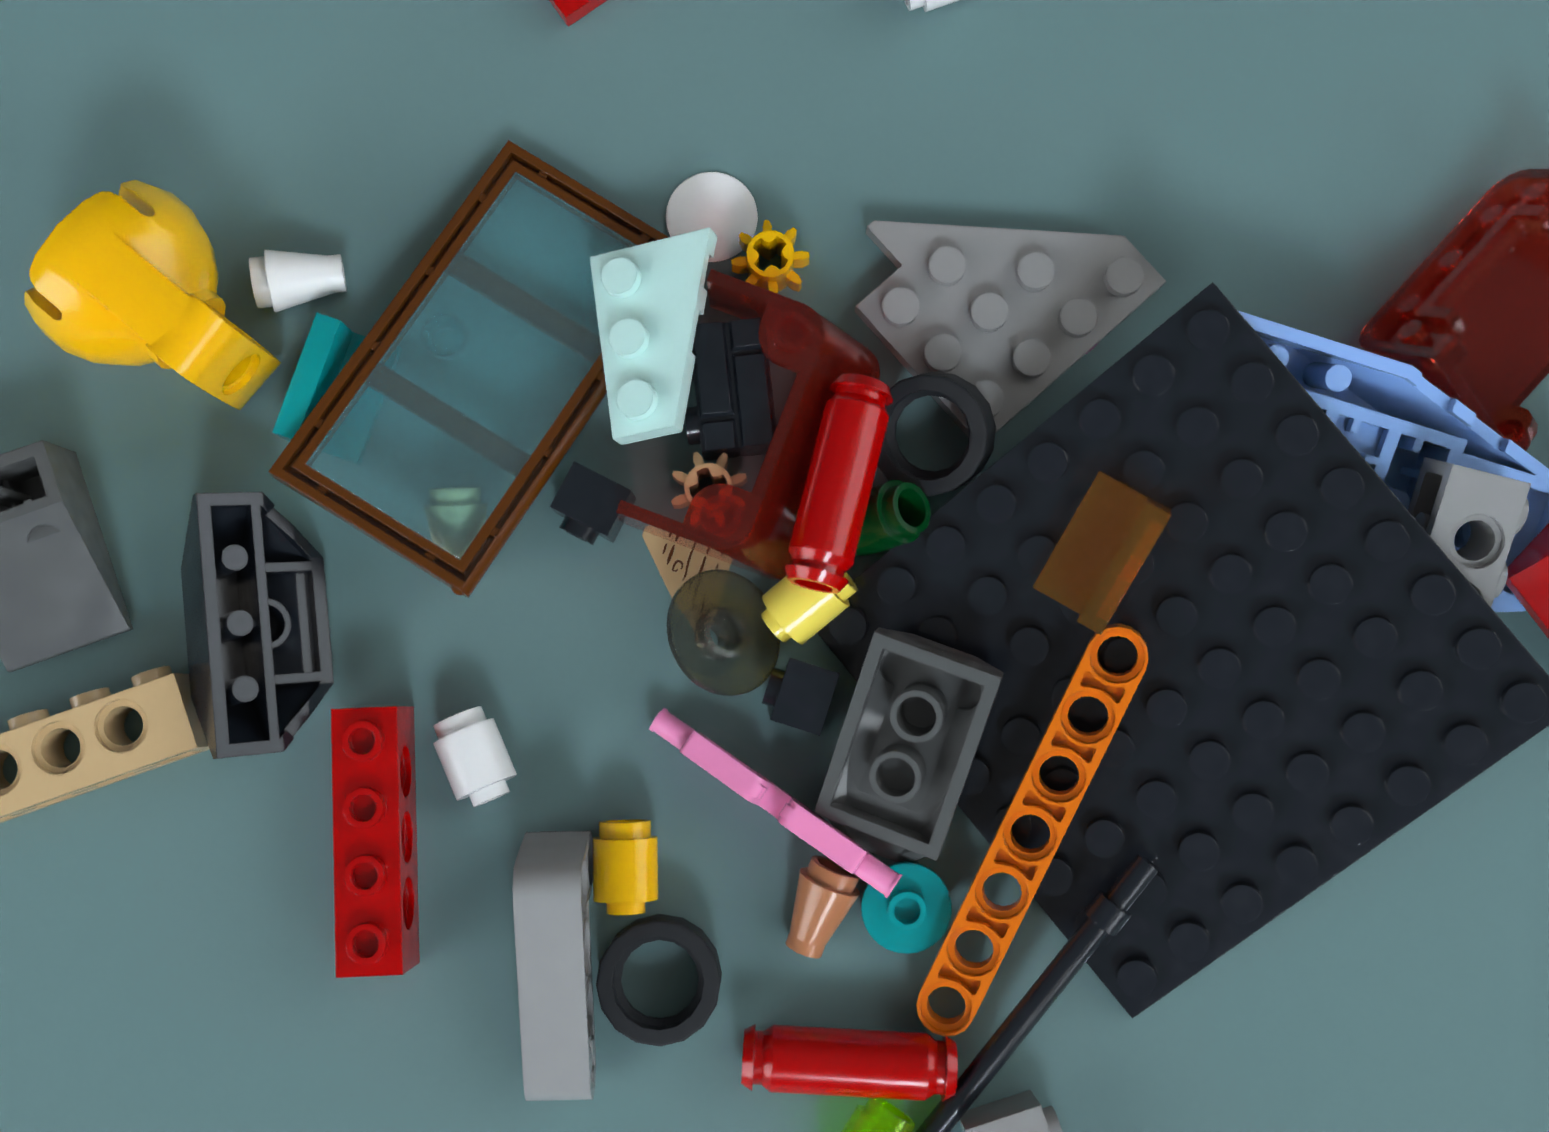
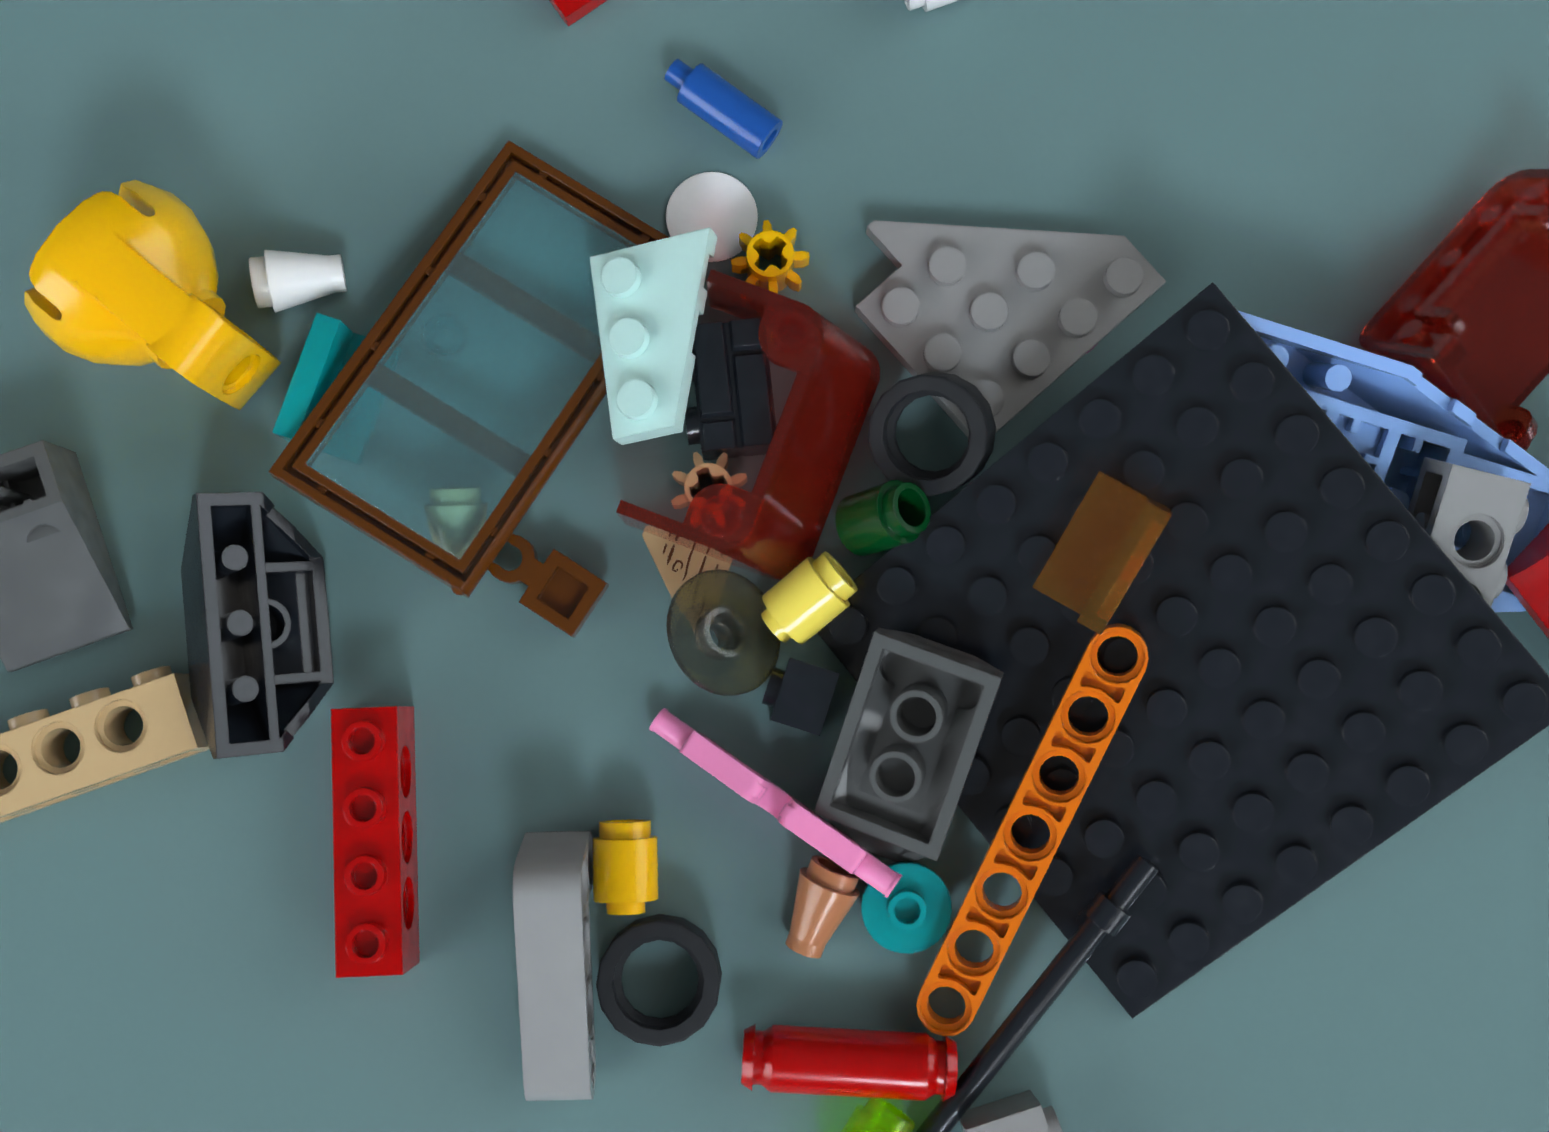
white brick [433,706,517,807] -> none
black plate [550,461,636,545] -> none
red axle [784,373,893,594] -> none
none -> reddish brown plate [488,534,609,638]
none -> blue cylinder [664,59,783,159]

